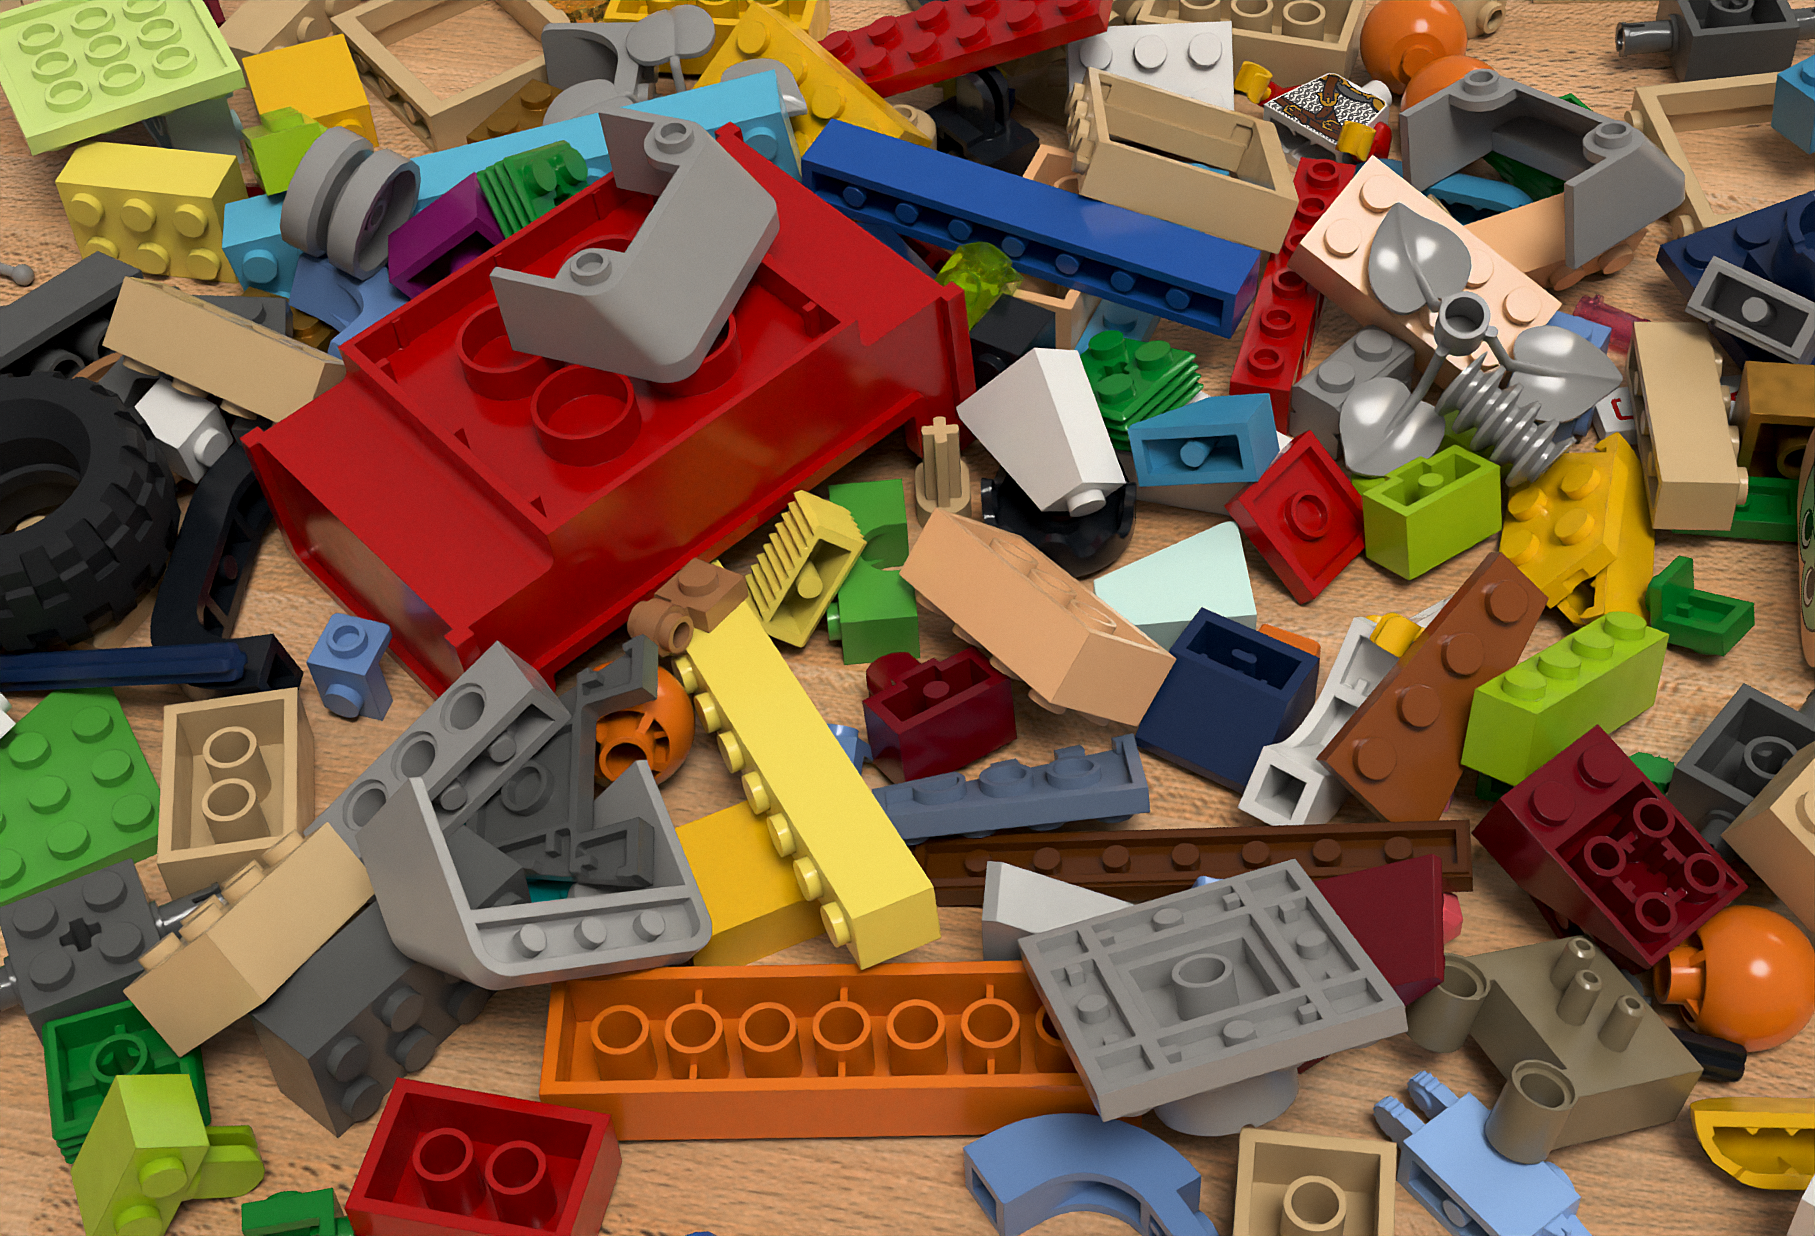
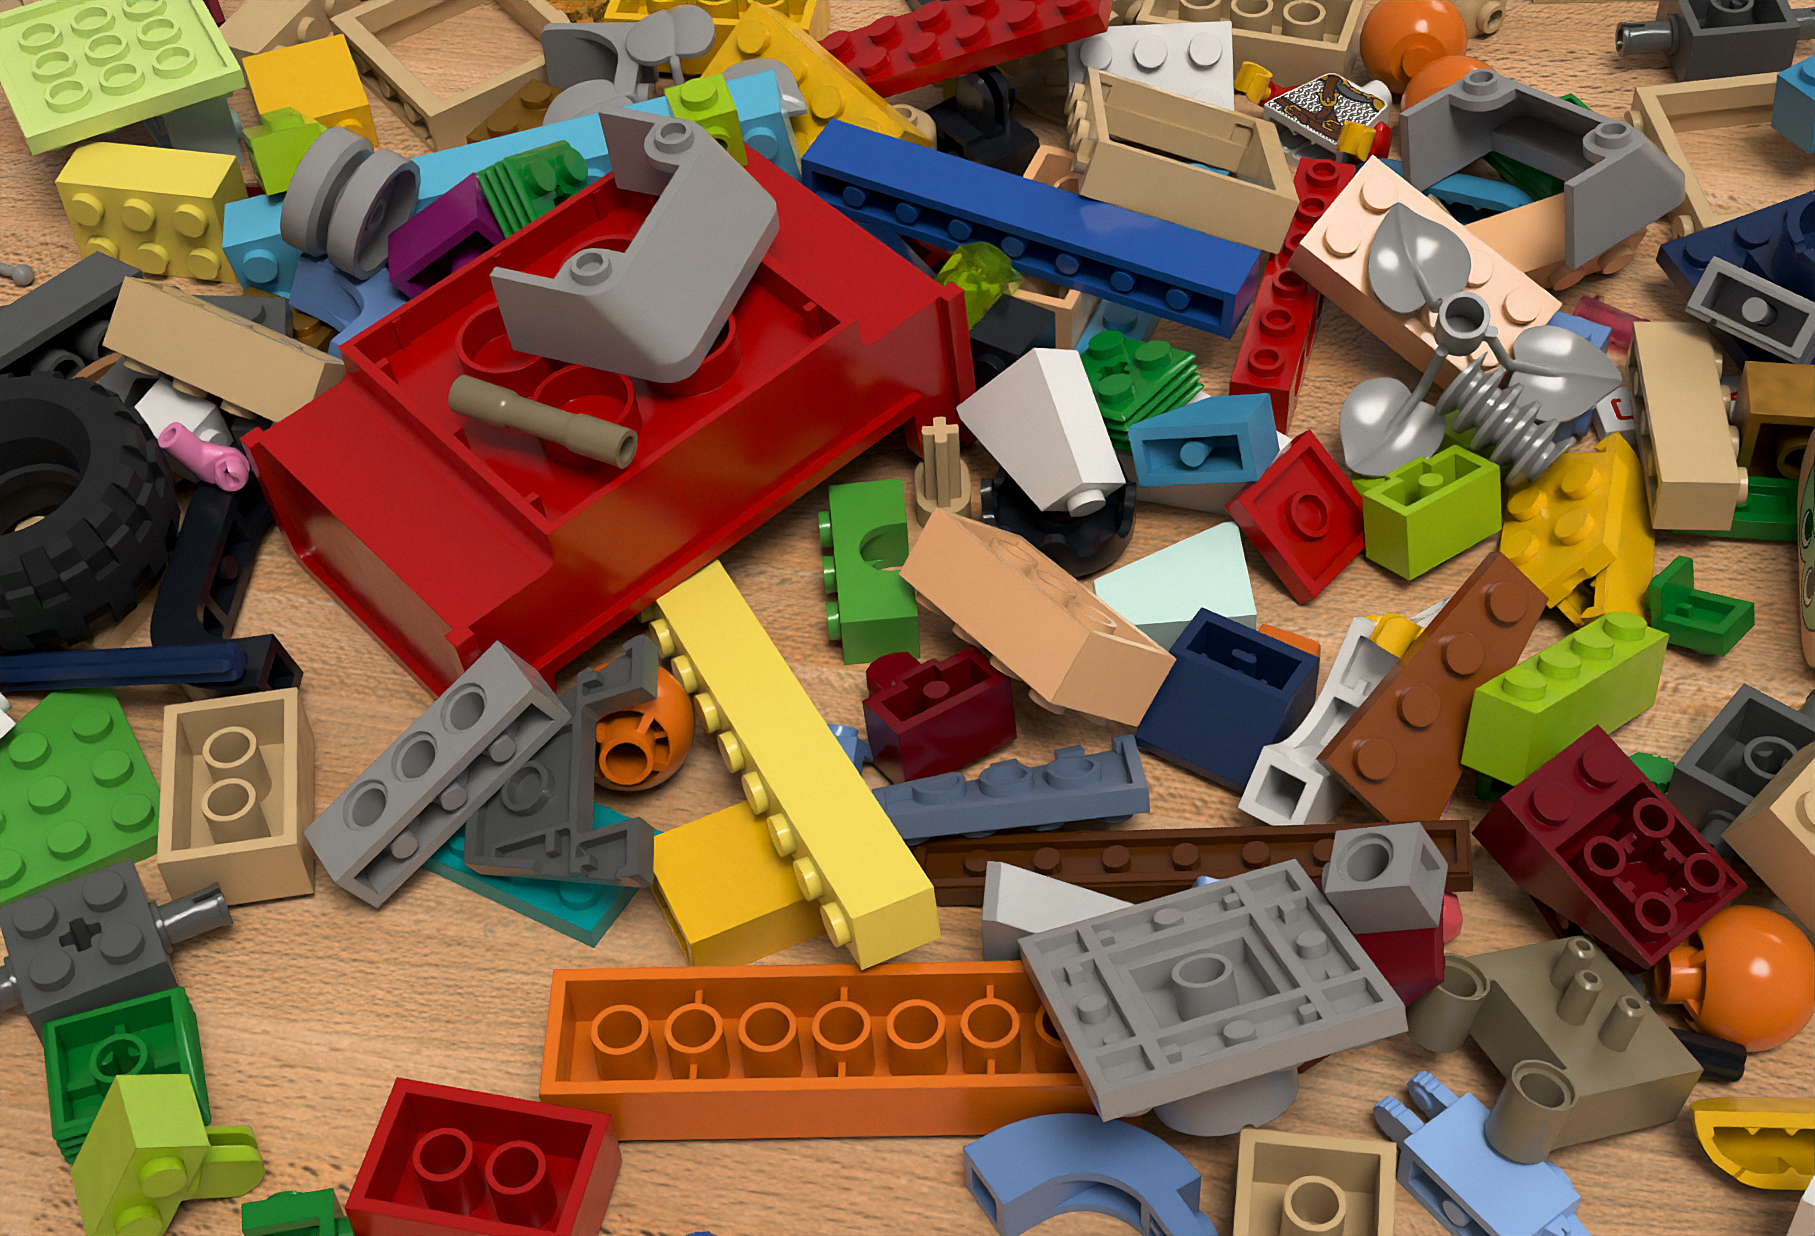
tan brick [123,822,375,1058] -> none
dark grey brick [248,825,532,1138] -> none
medium blue bracket [306,613,393,721] -> none
light grey windscreen [355,760,712,990] -> none
medium nougat plate [627,558,749,657] -> none
light yellow brick [745,490,867,648] -> none
light grey brick [1289,324,1416,460] -> none
none -> bright pink arm [158,422,250,492]
none -> dark tan piece [448,375,638,469]
none -> lime brick [664,73,748,166]
none -> light grey brick [1322,822,1448,934]

